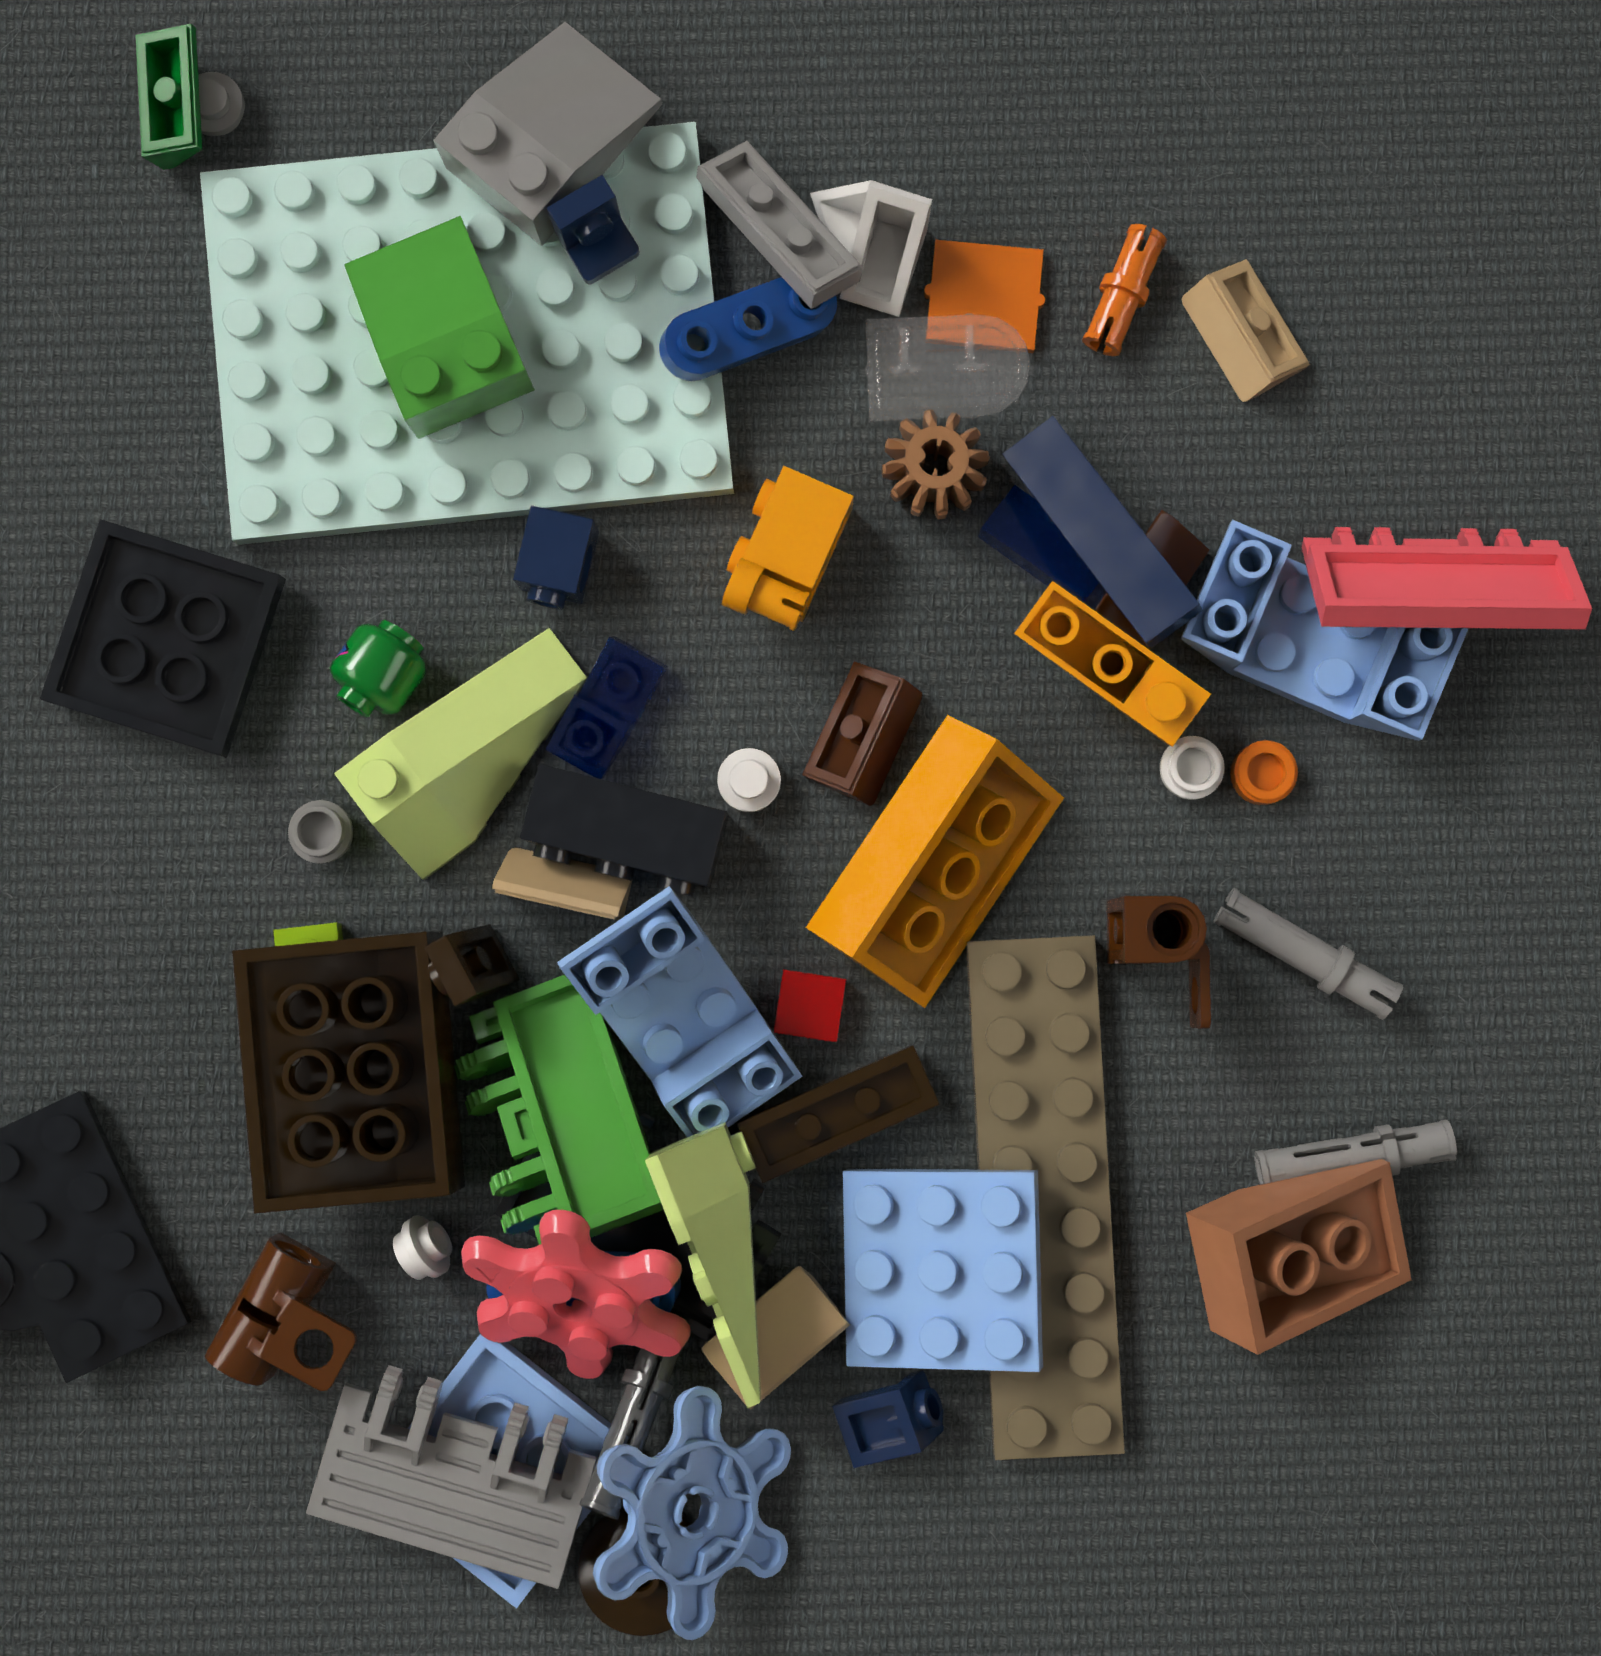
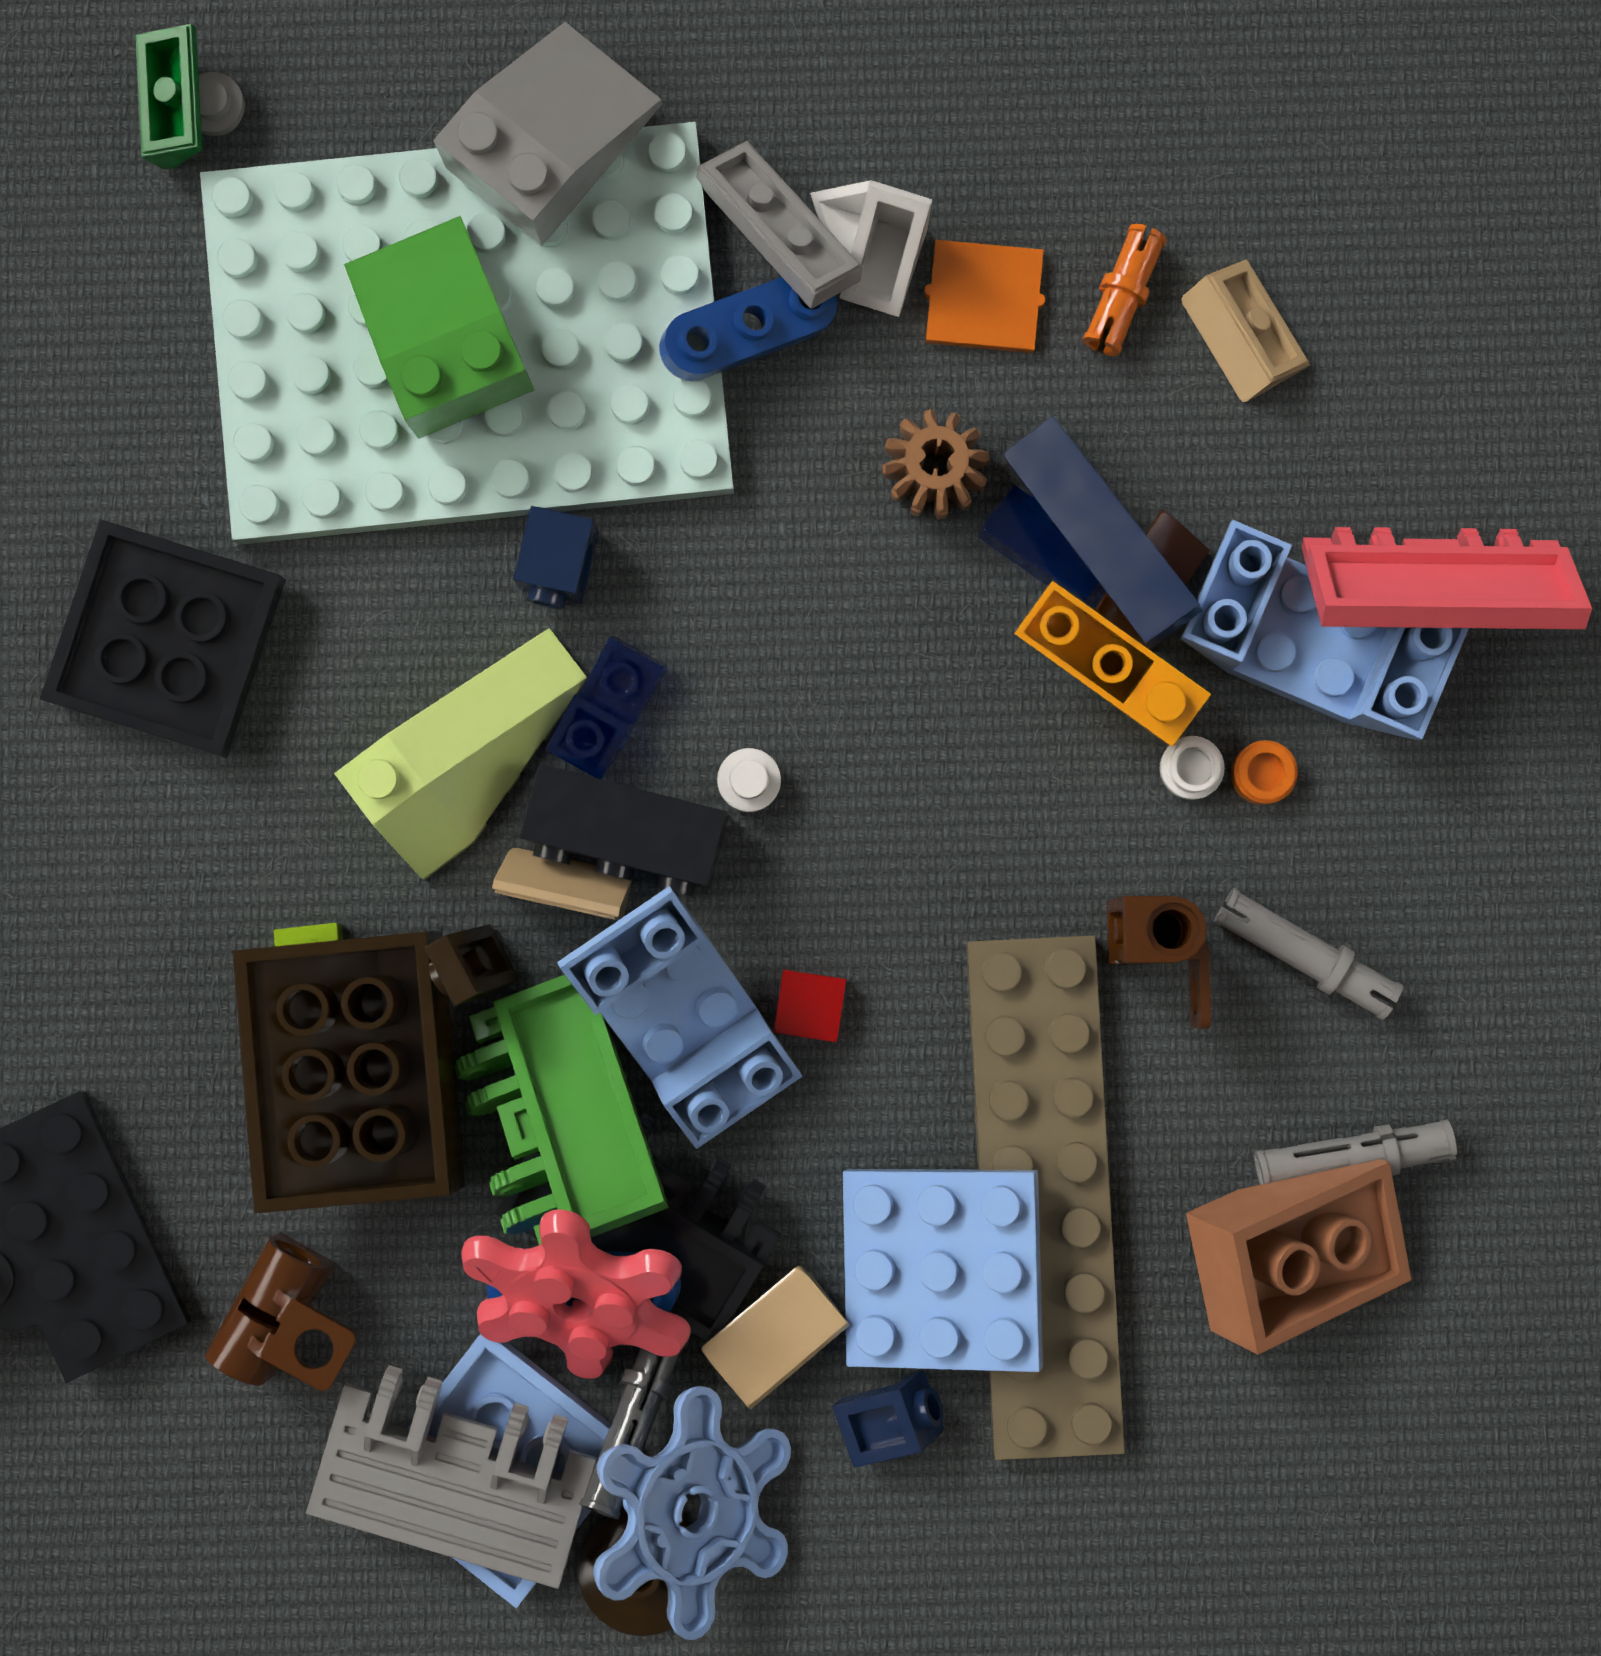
light grey plate [288,800,353,864] -> none
green head [330,620,427,718] -> none
white plate [393,1216,452,1280] -> none
dark blue bracket [547,175,640,284] -> none
yellowish green wedge [645,1122,761,1408] -> none
light orange hinge [721,465,854,631] -> none
dark brown plate [737,1045,939,1183] -> none
reddish brown slope [802,661,923,806] -> none
light orange slope [805,715,1064,1008] -> none
clear window [865,313,1030,422] -> none

